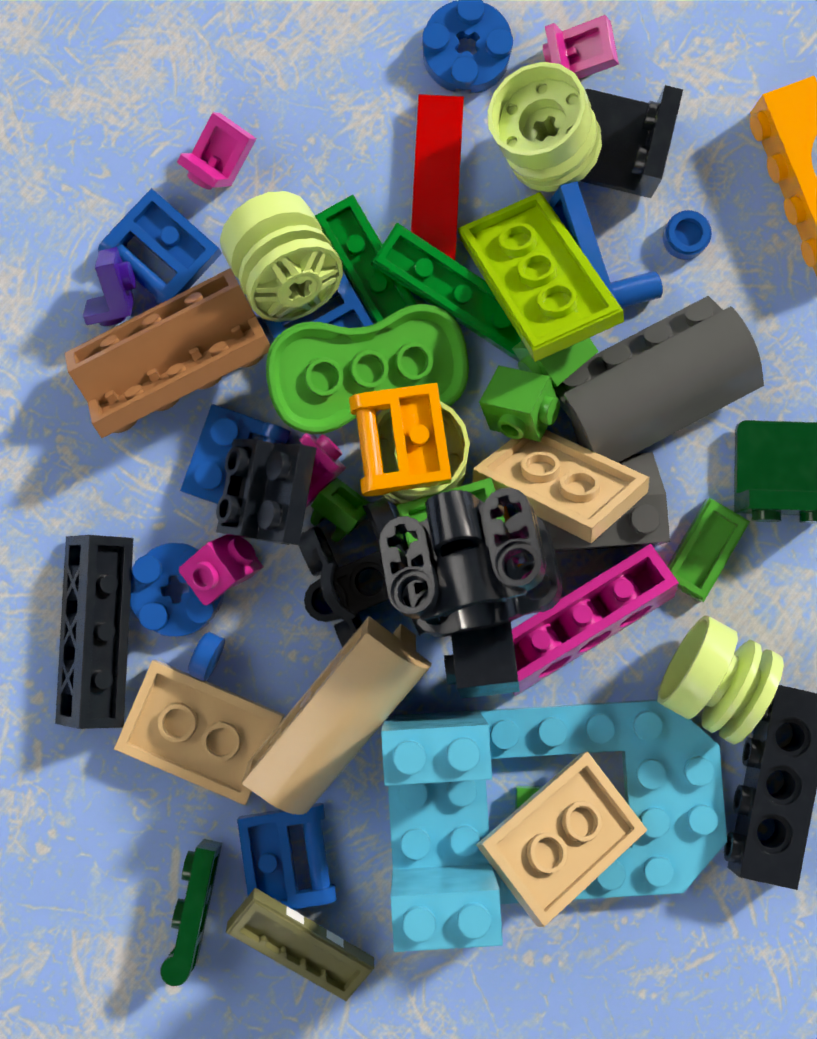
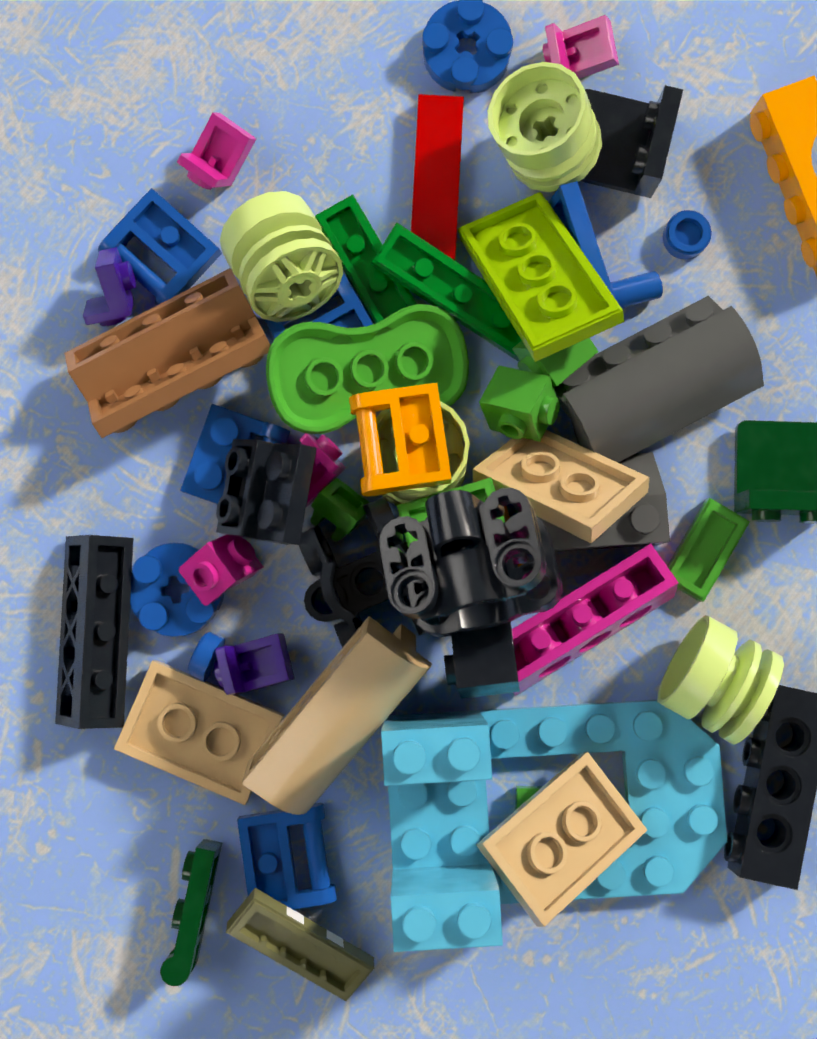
none -> dark purple bracket [214,633,295,695]

